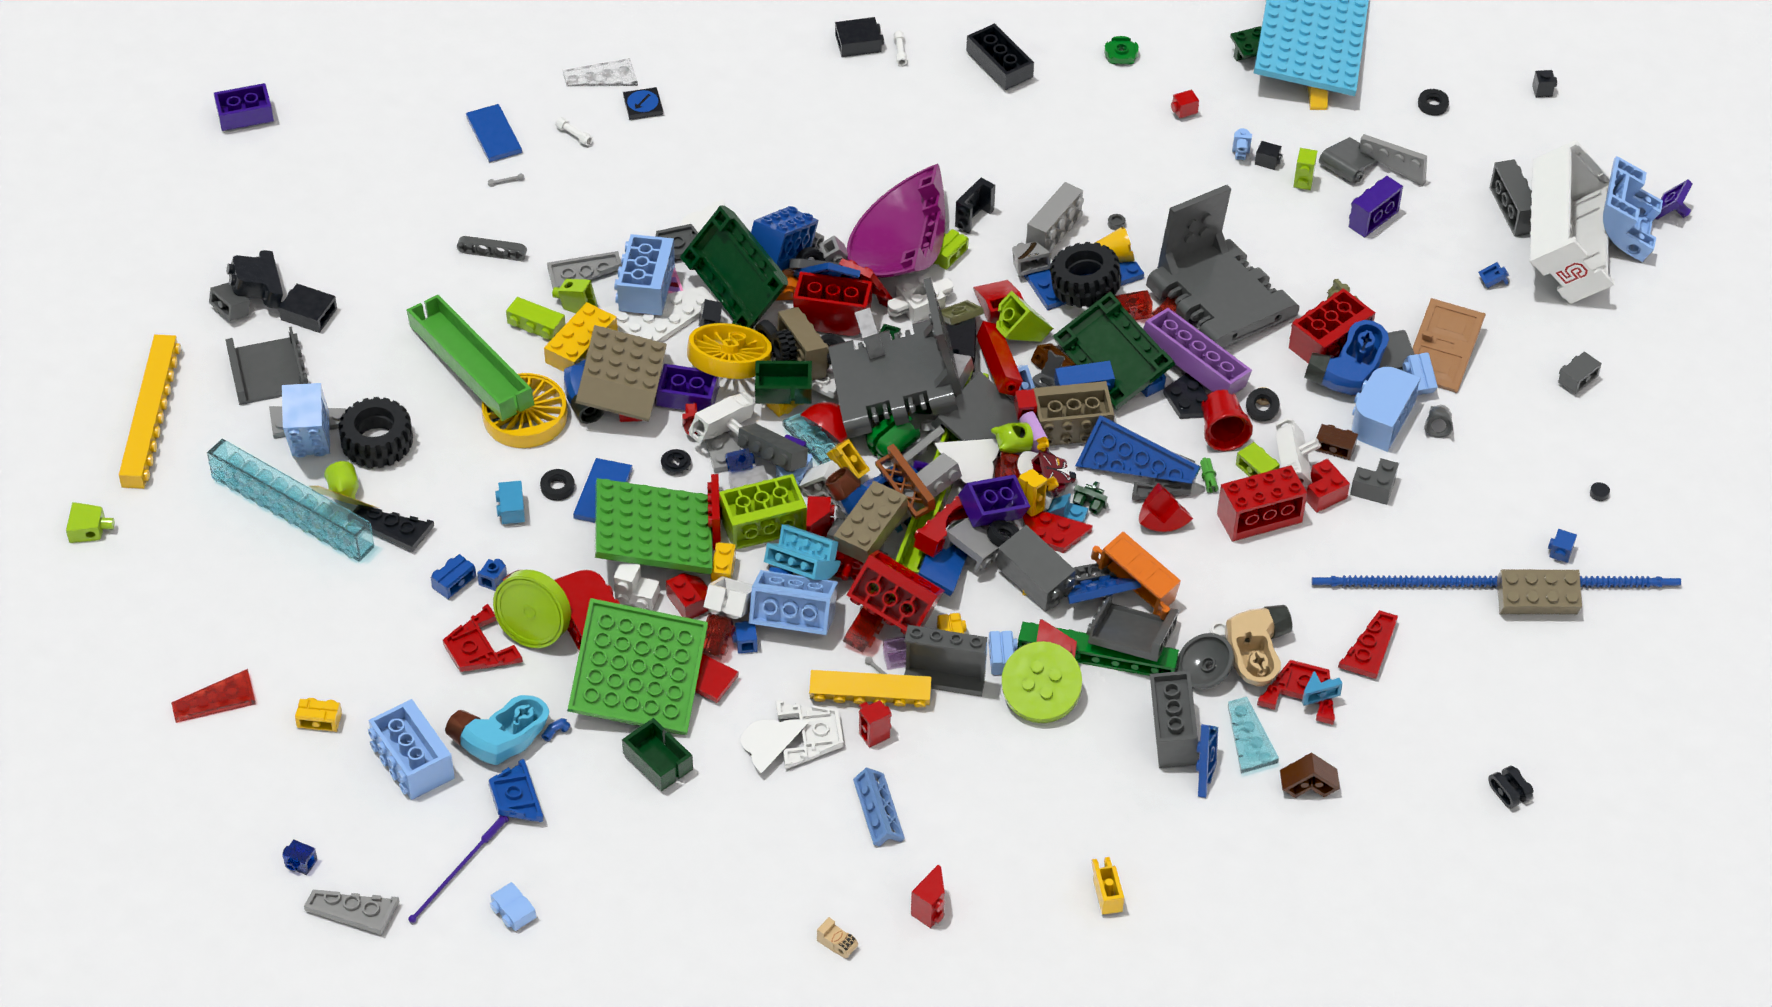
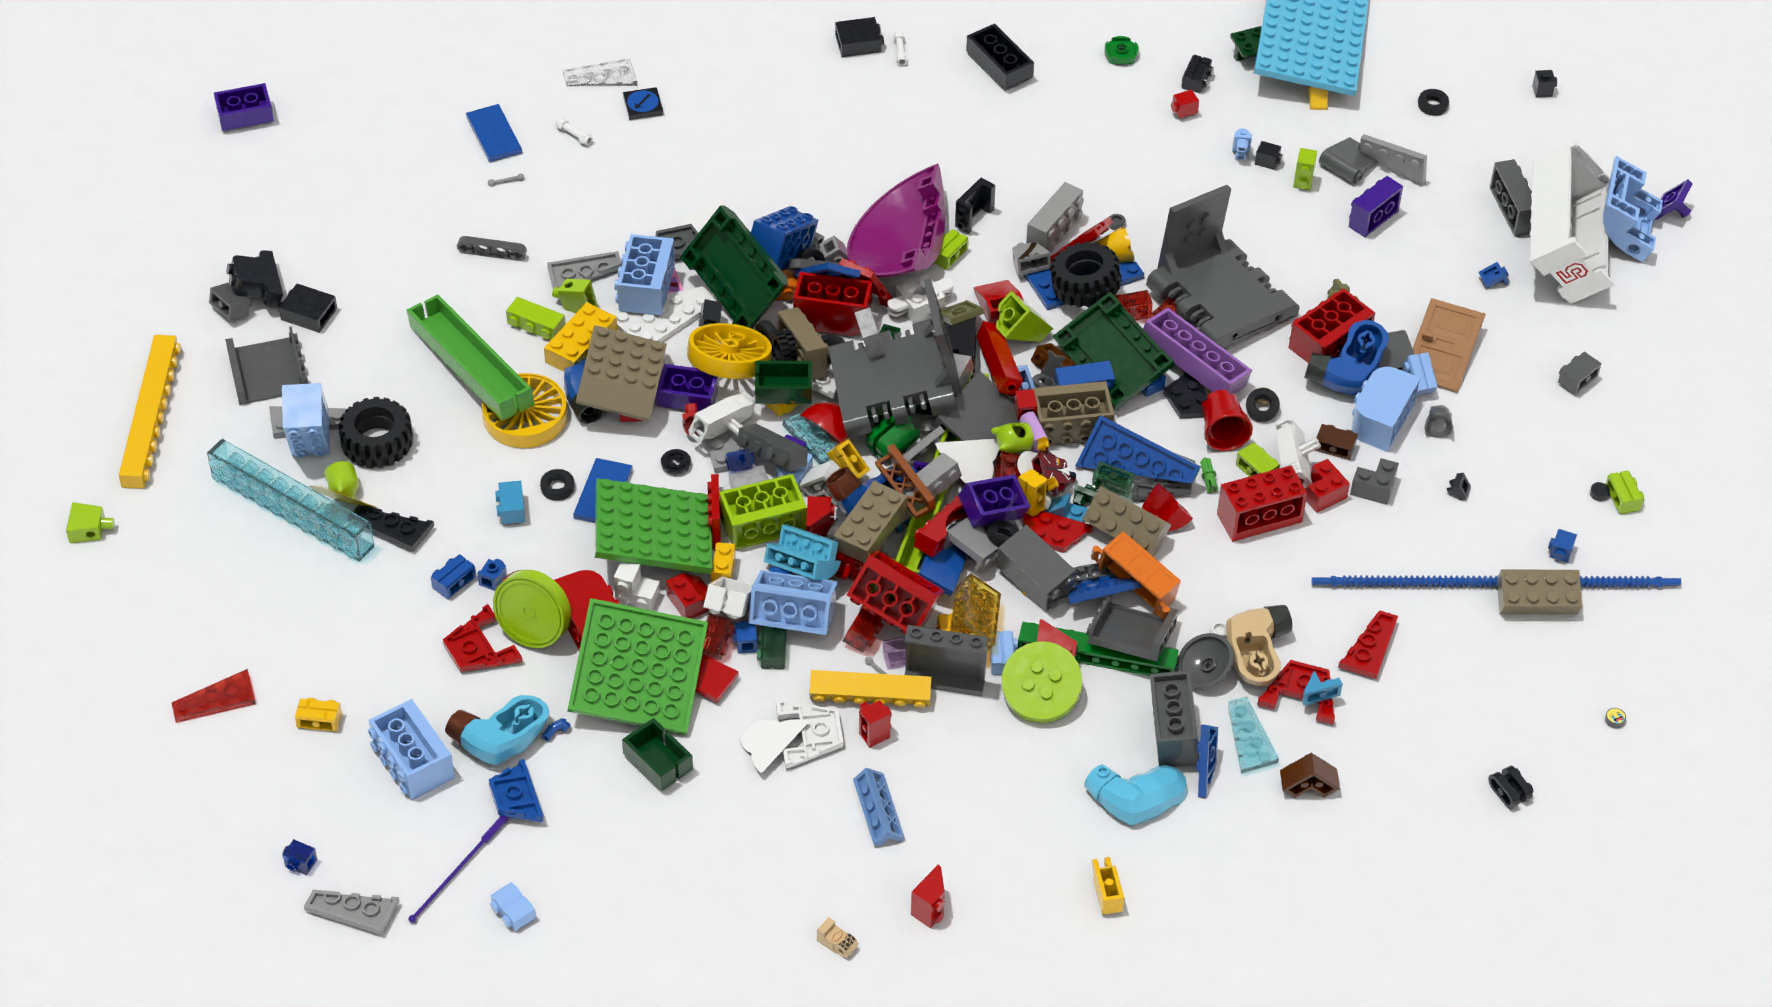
none -> clear green brick [757,626,787,670]
none -> clear yellow brick [950,573,1001,651]
none -> red wing [1050,216,1113,263]
none -> dark tan brick [1082,486,1171,557]
none -> medium azure piece [1084,764,1188,826]
none -> clear green brick [1092,461,1135,497]
none -> black brick [1181,54,1214,93]
none -> black tile [1447,473,1471,500]
none -> tile [1605,708,1626,728]
none -> lime brick [1606,470,1644,514]

